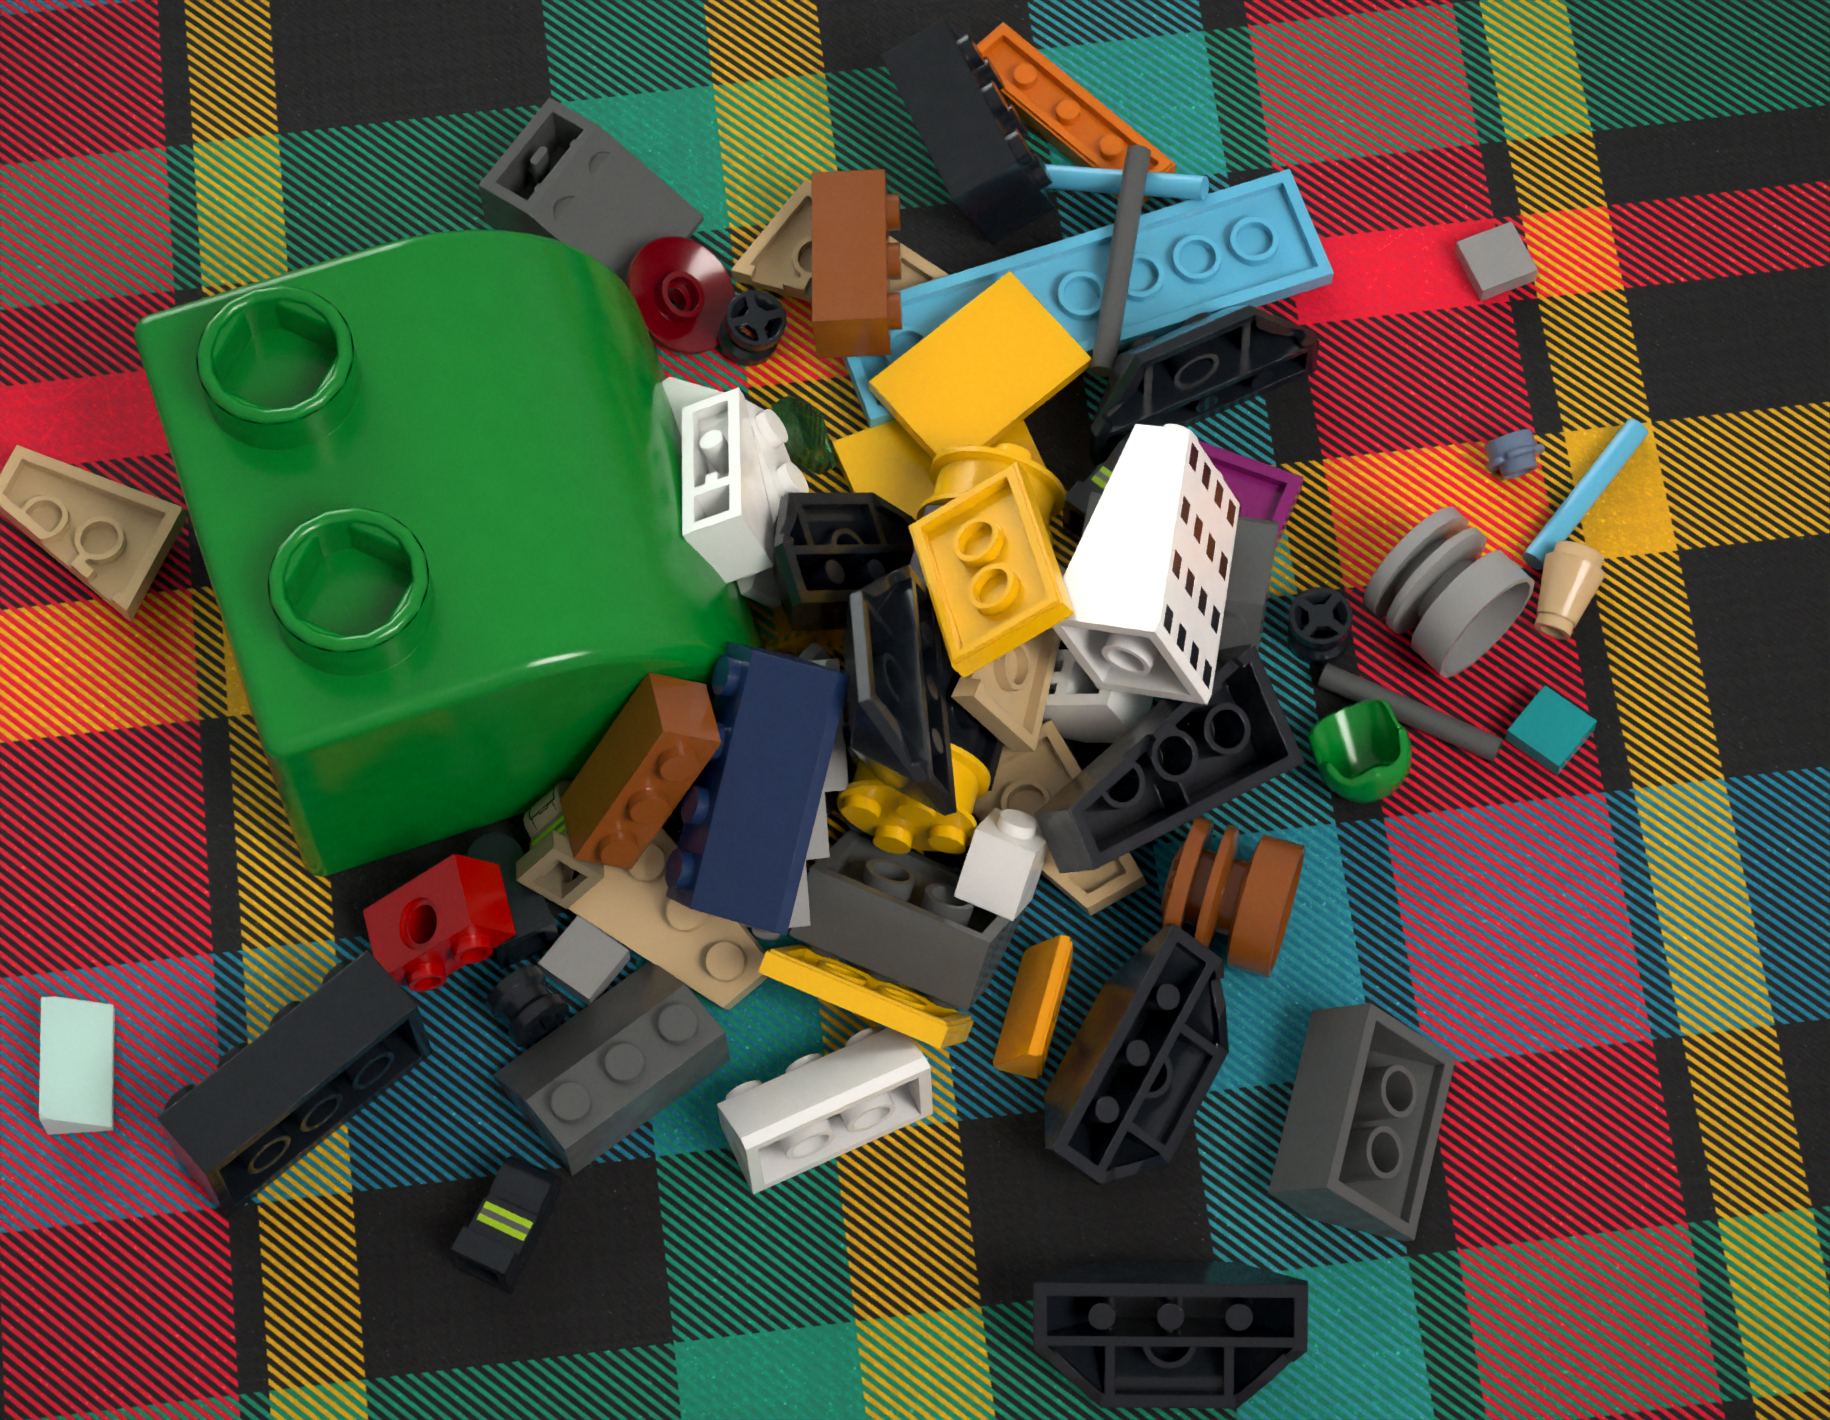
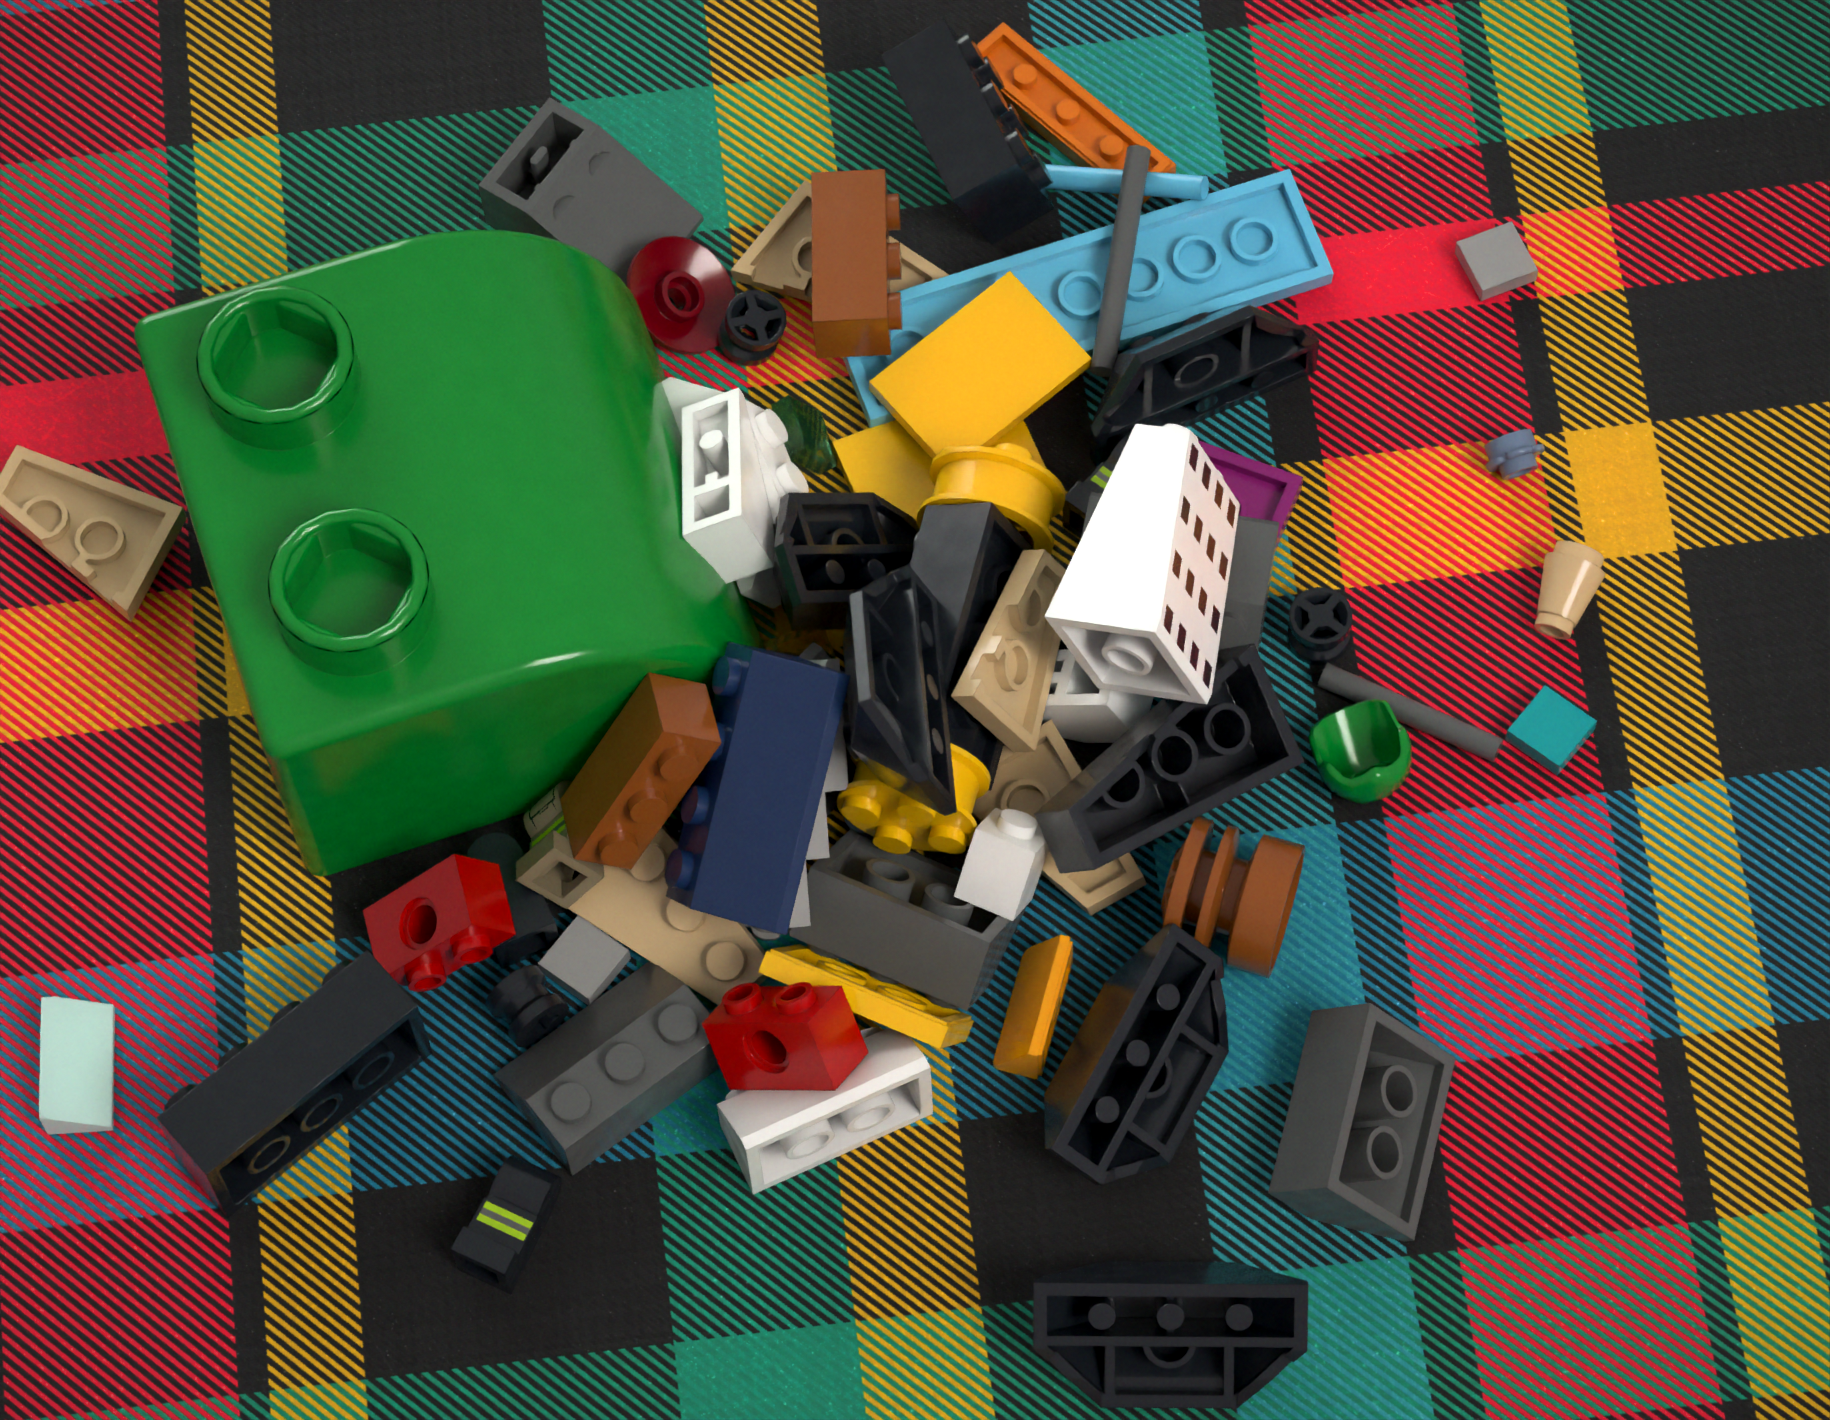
yellow tile [908,462,1075,678] -> none
light grey wheel [1363,506,1535,678] -> none
medium azure bar [1522,419,1648,570] -> none
none -> red brick [702,982,869,1091]

